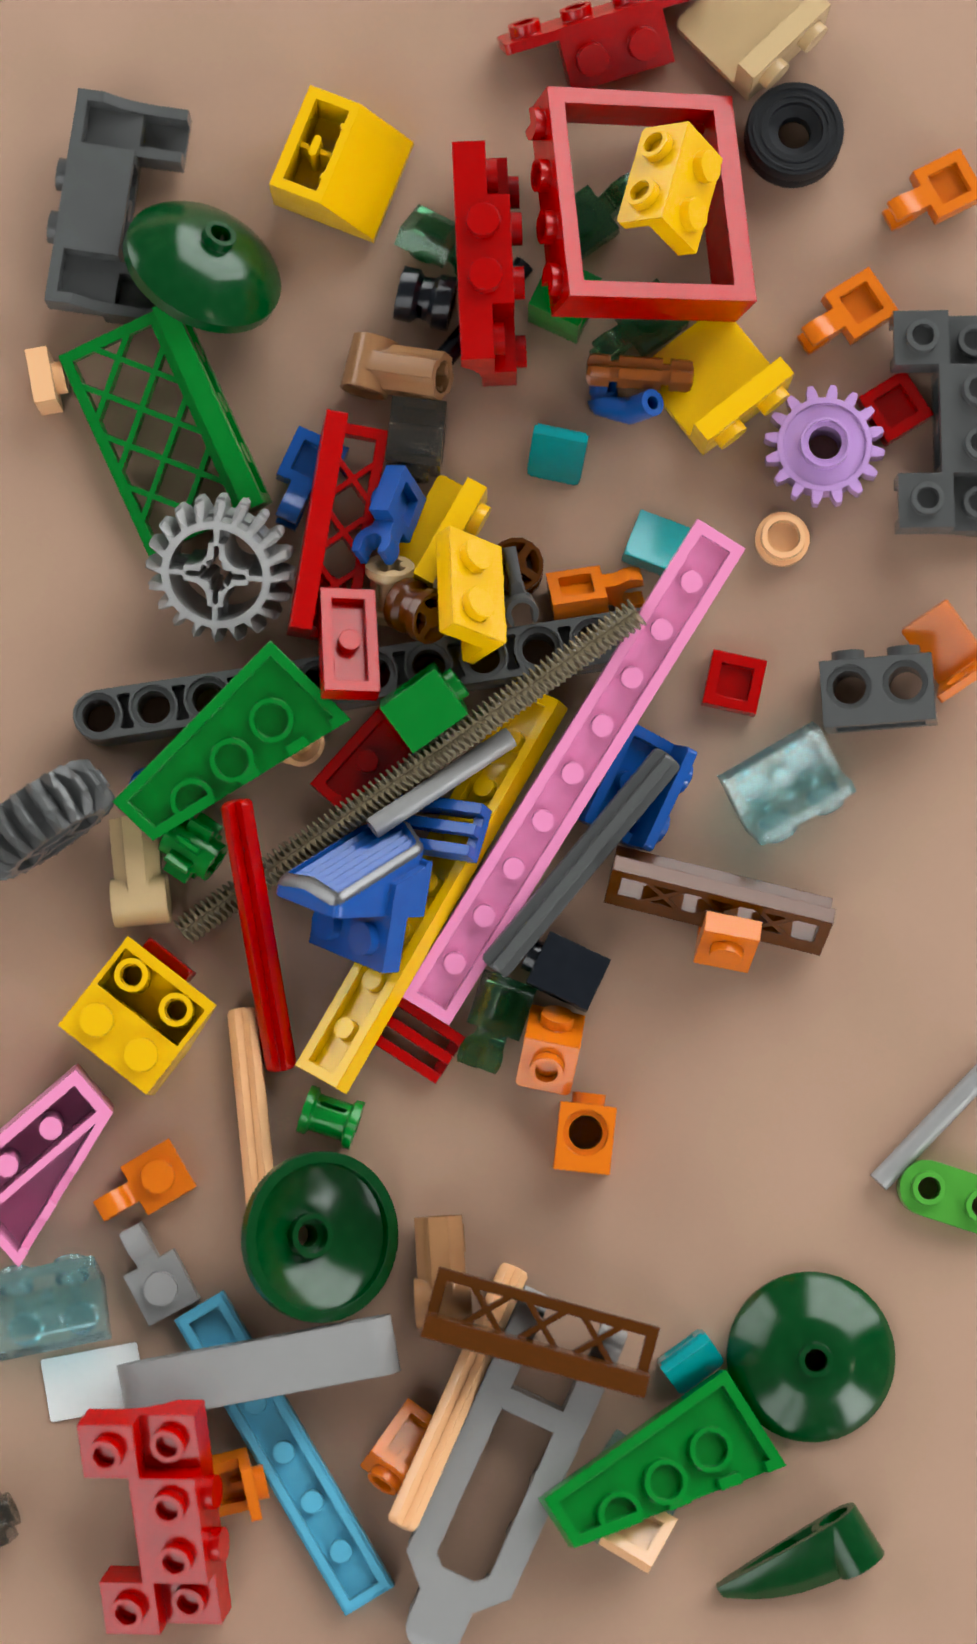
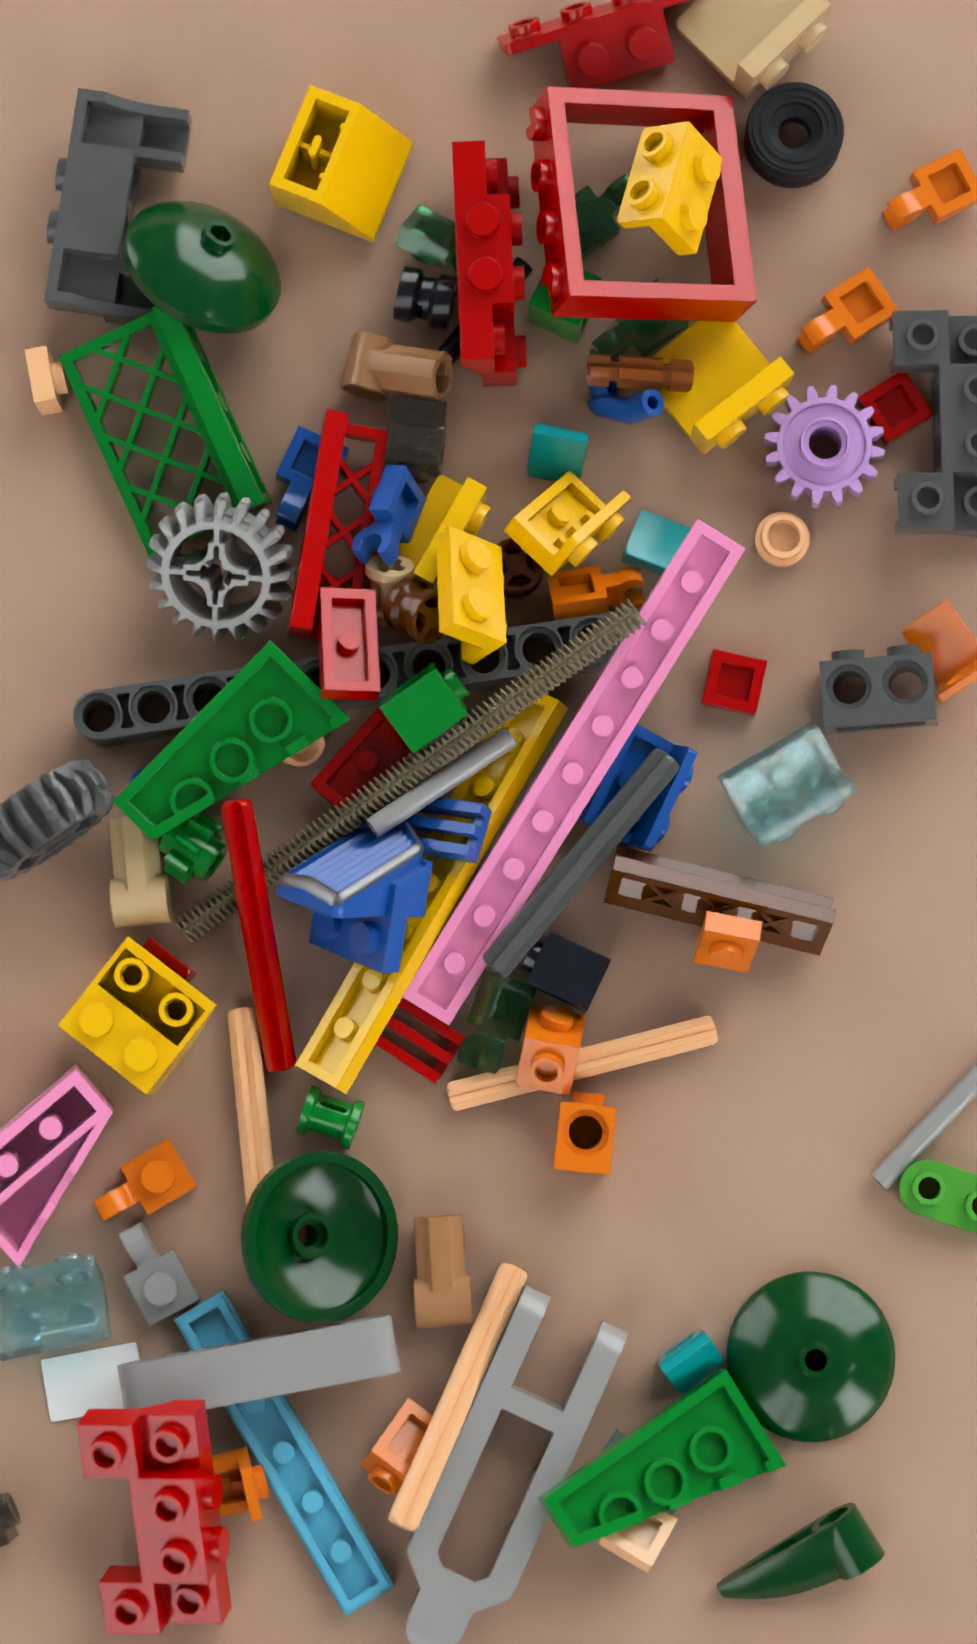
reddish brown fence [420,1266,660,1399] -> none
dark grey hand [502,546,539,627] -> none
none -> light nougat axle [446,1016,718,1111]
none -> yellow bracket [503,470,632,577]

